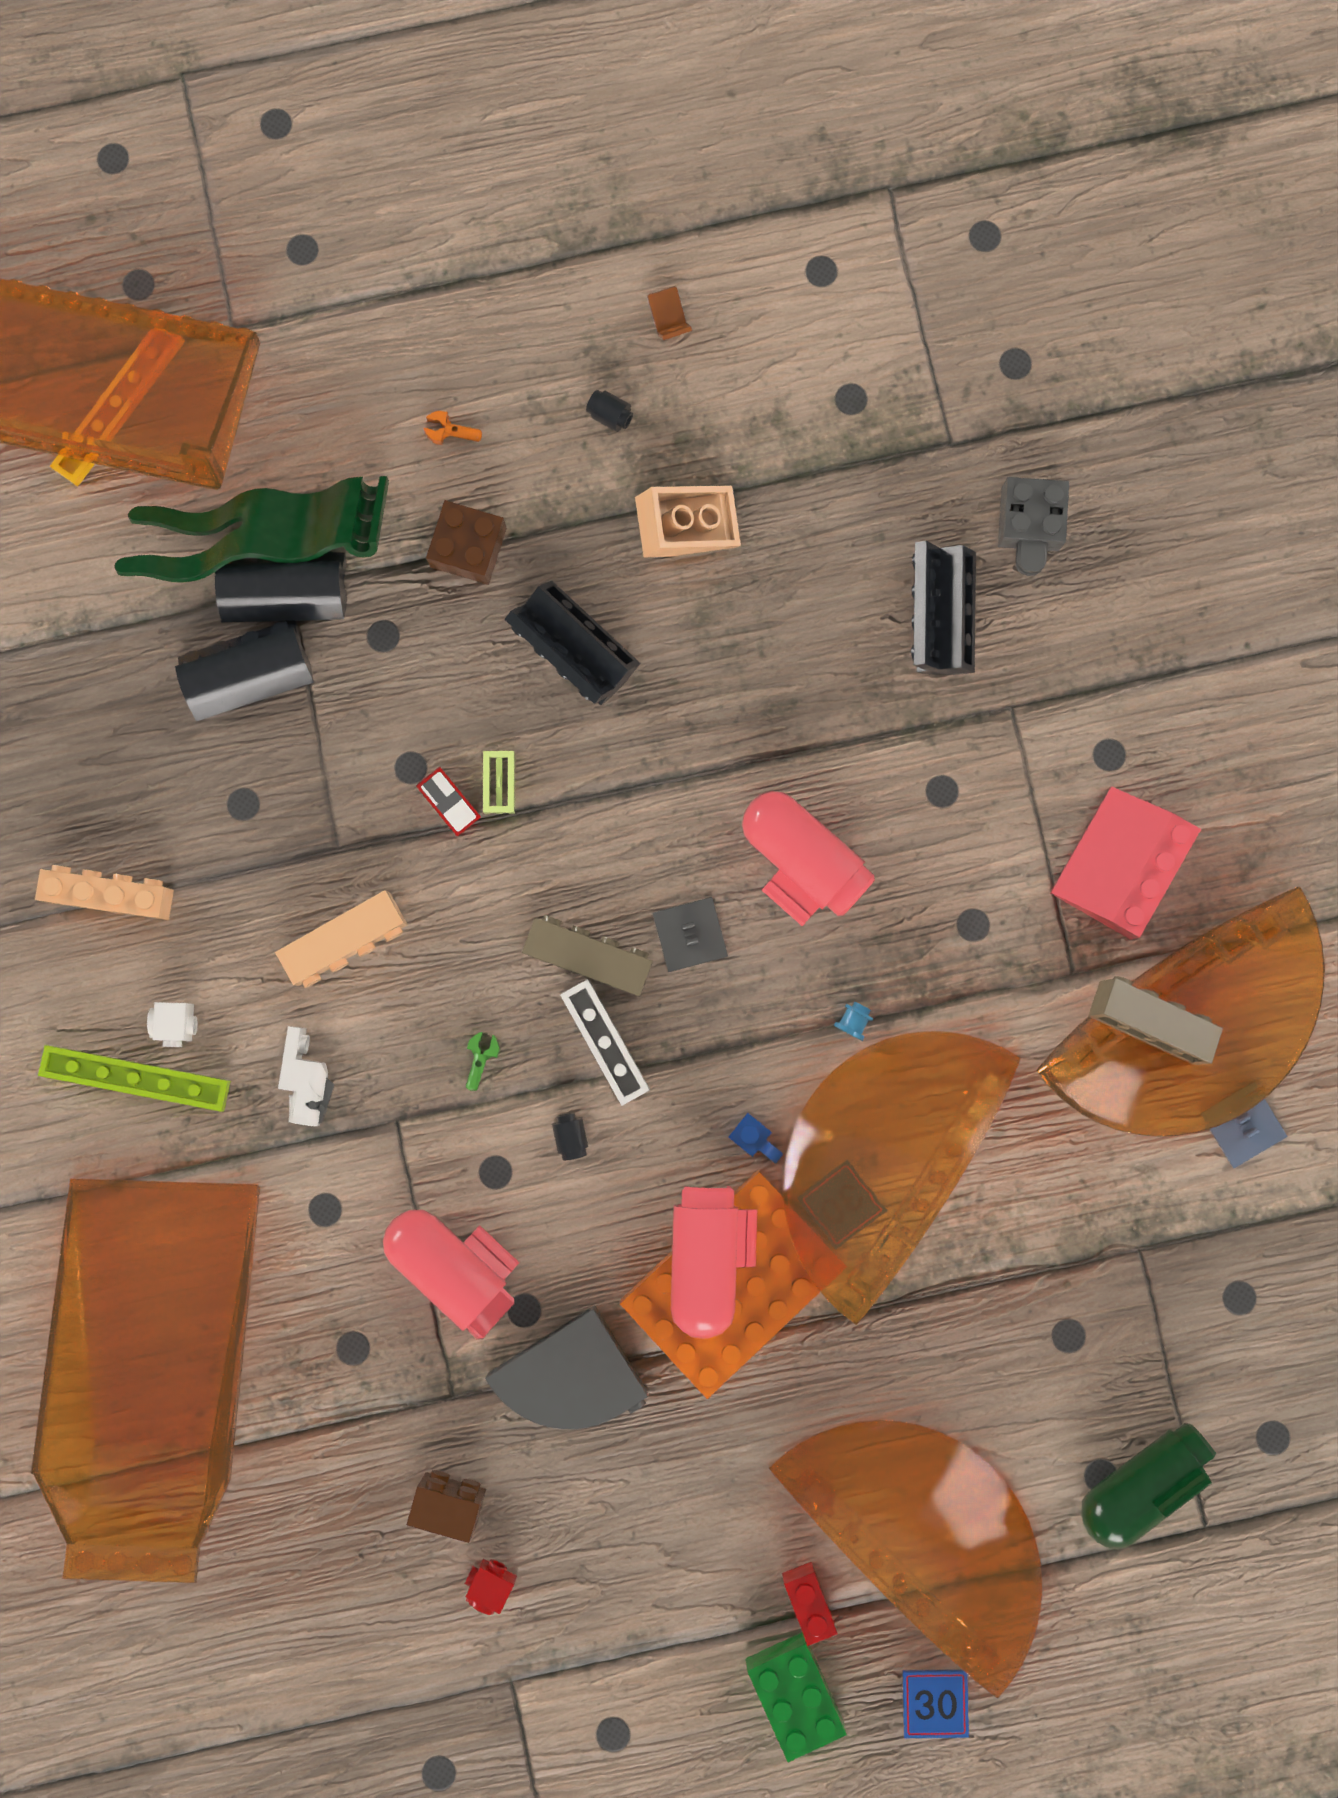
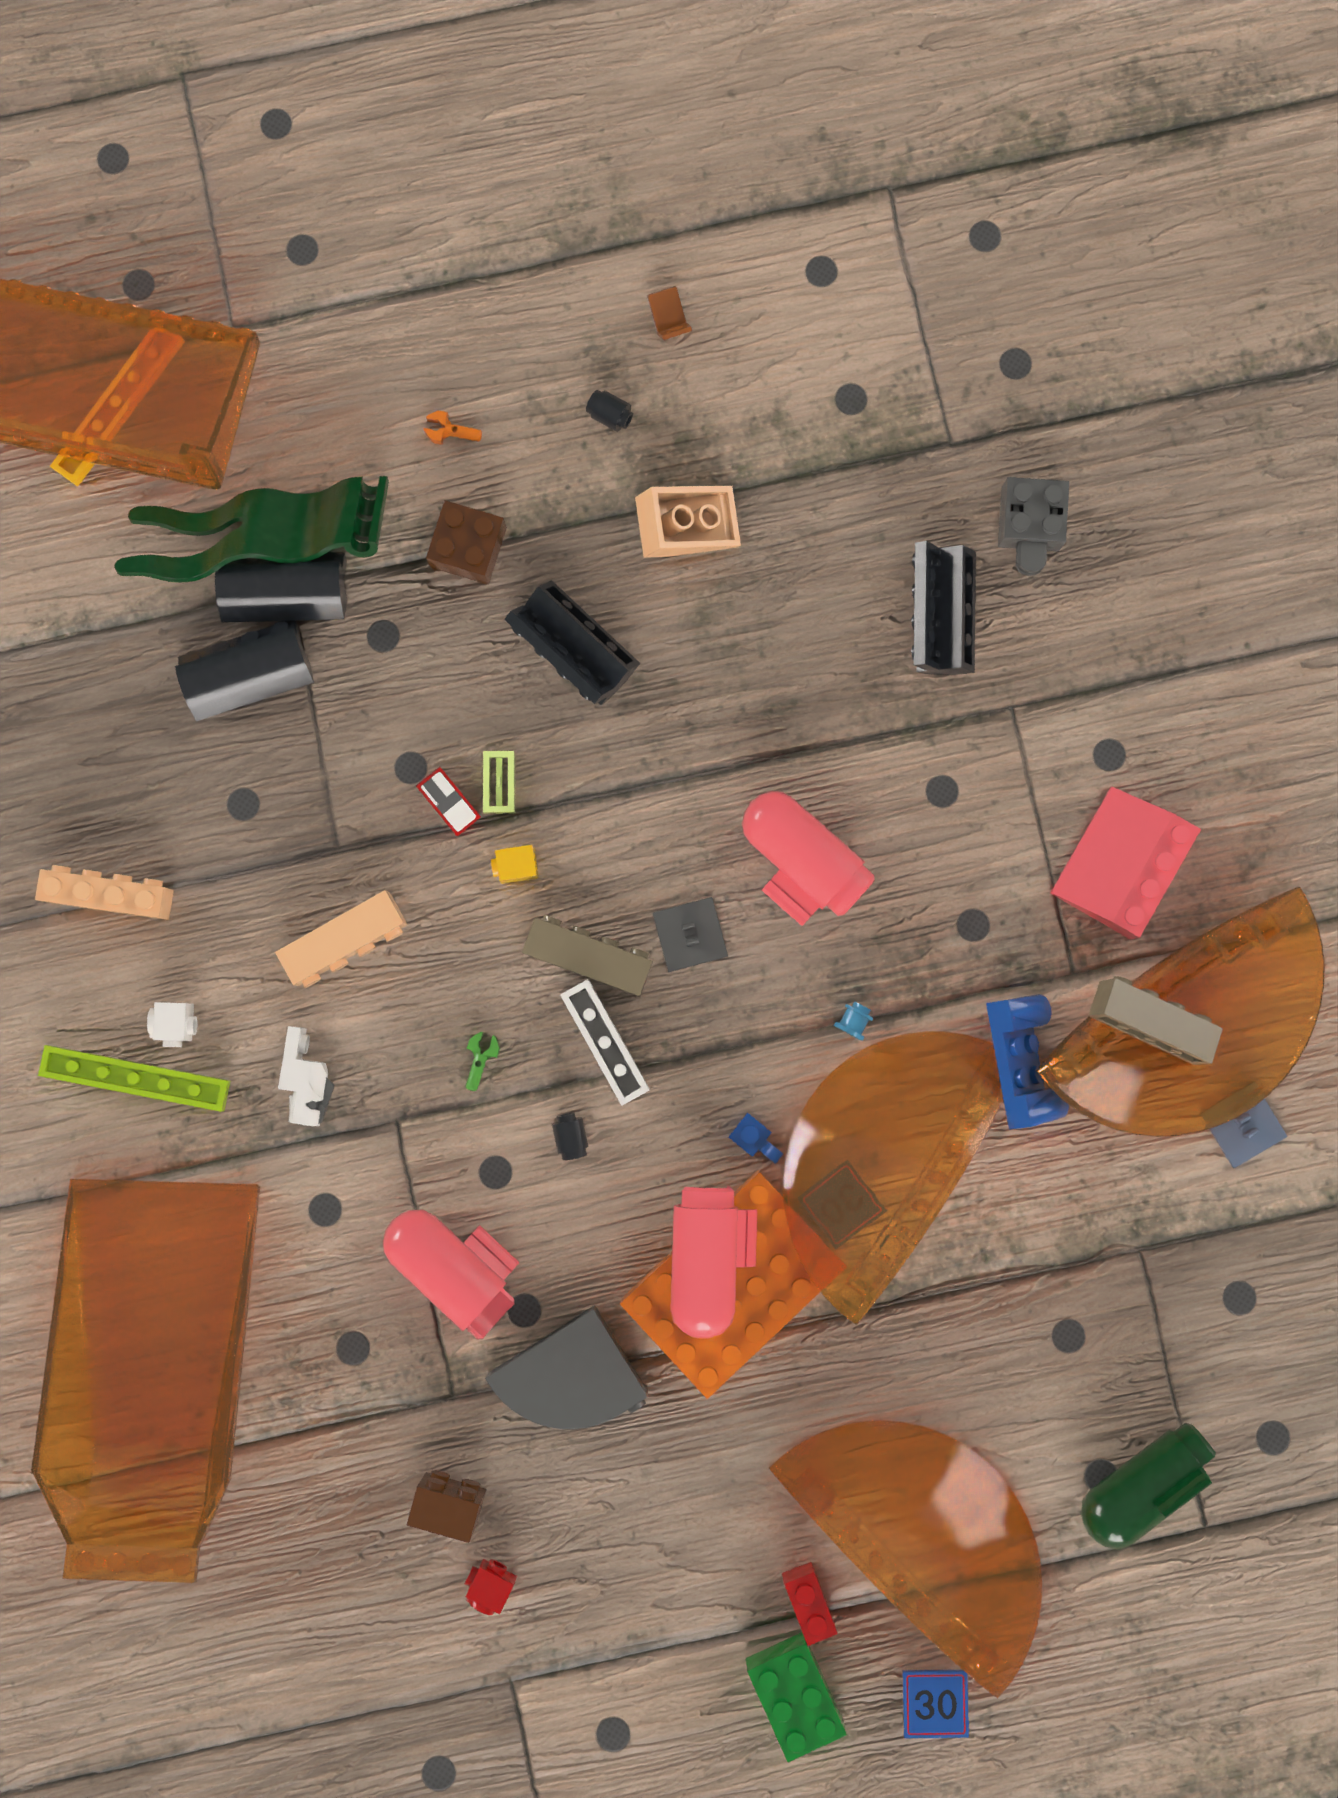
none -> yellow brick [491,845,539,884]
none -> blue piece [986,994,1069,1130]

